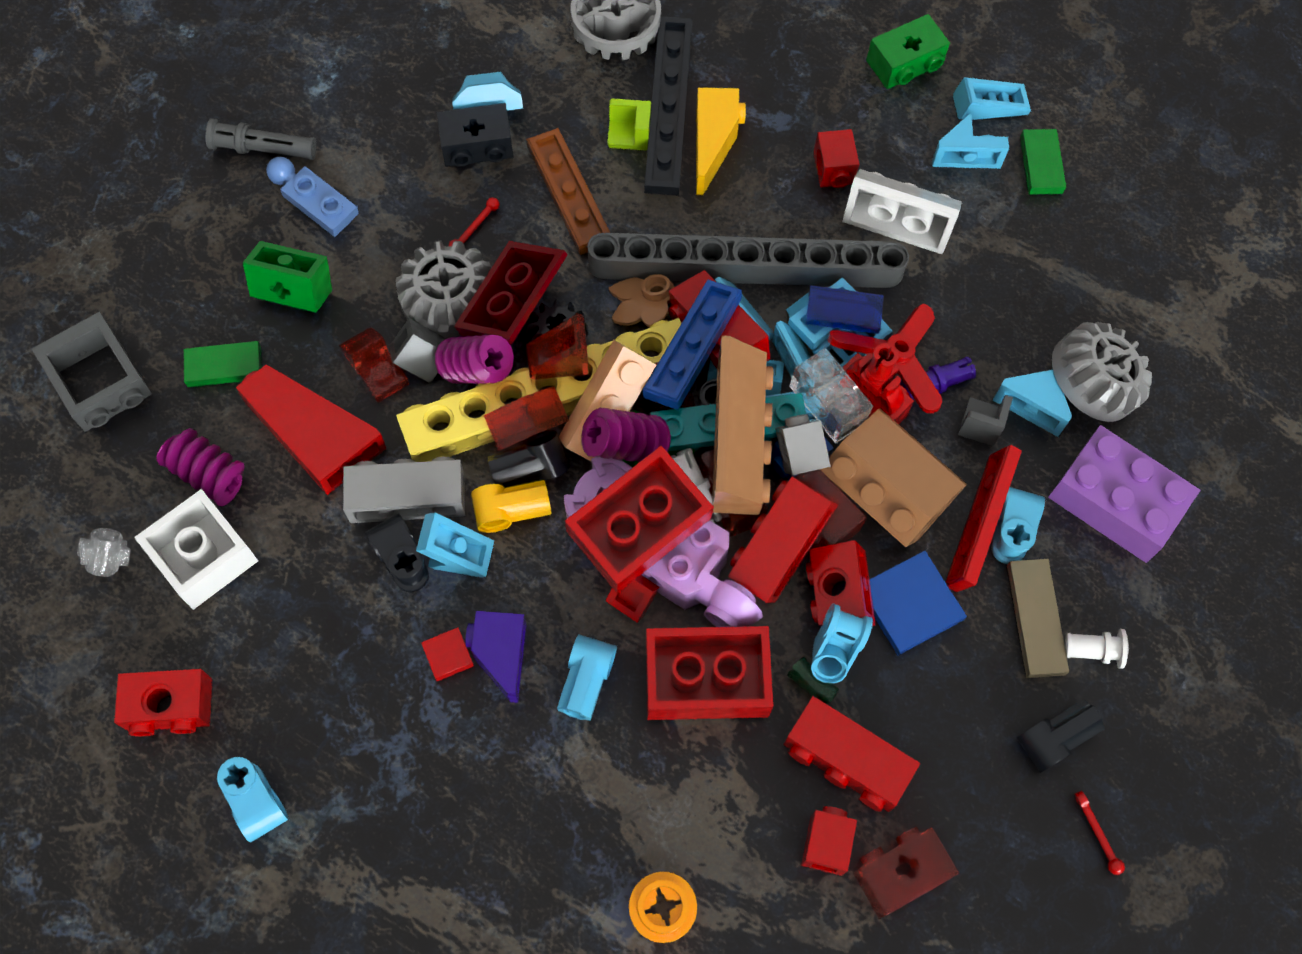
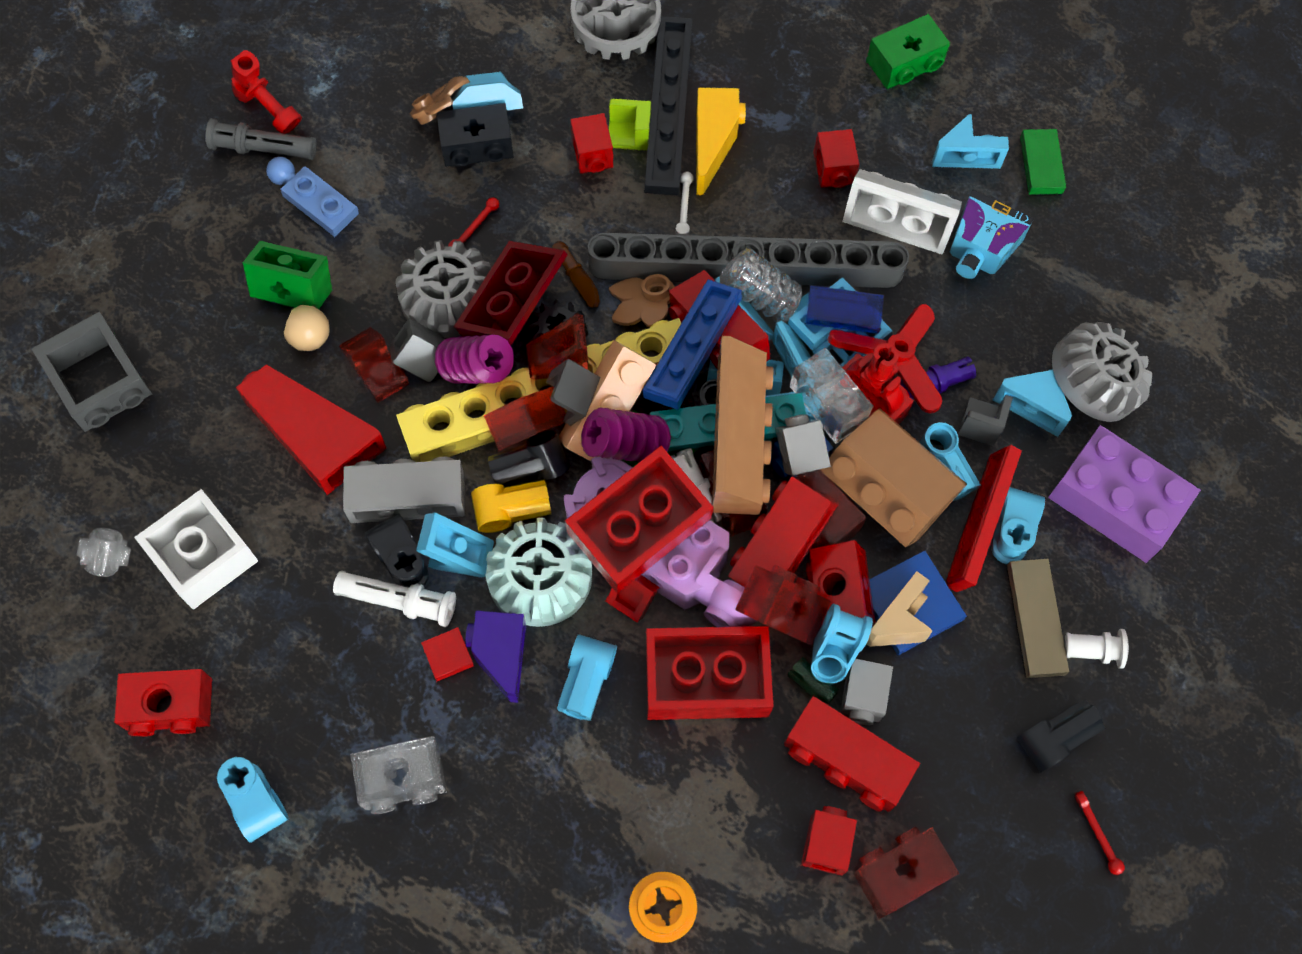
magenta piece [156,428,245,506] -> none
green tile [184,341,262,387] -> none
dark orange tile [526,128,610,255] -> none
medium azure slope [953,77,1031,120] -> none
none -> red bar [231,50,302,134]
none -> tan piece [284,305,330,351]
none -> white pin [333,570,456,627]
none -> clear brick [351,736,447,814]
none -> medium nougat plate [410,76,470,125]
none -> light aqua gear [485,518,592,627]
none -> dark grey panel [547,359,601,426]
none -> reddish brown piece [552,241,600,308]
none -> red brick [570,113,613,174]
none -> white hinge [676,172,694,235]
none -> clear piece [720,249,802,323]
none -> clear red brick [735,565,832,645]
none -> light grey brick [840,659,893,725]
none -> tan slope [866,571,932,647]
none -> medium azure piece [919,422,981,501]
none -> torso [950,189,1034,279]

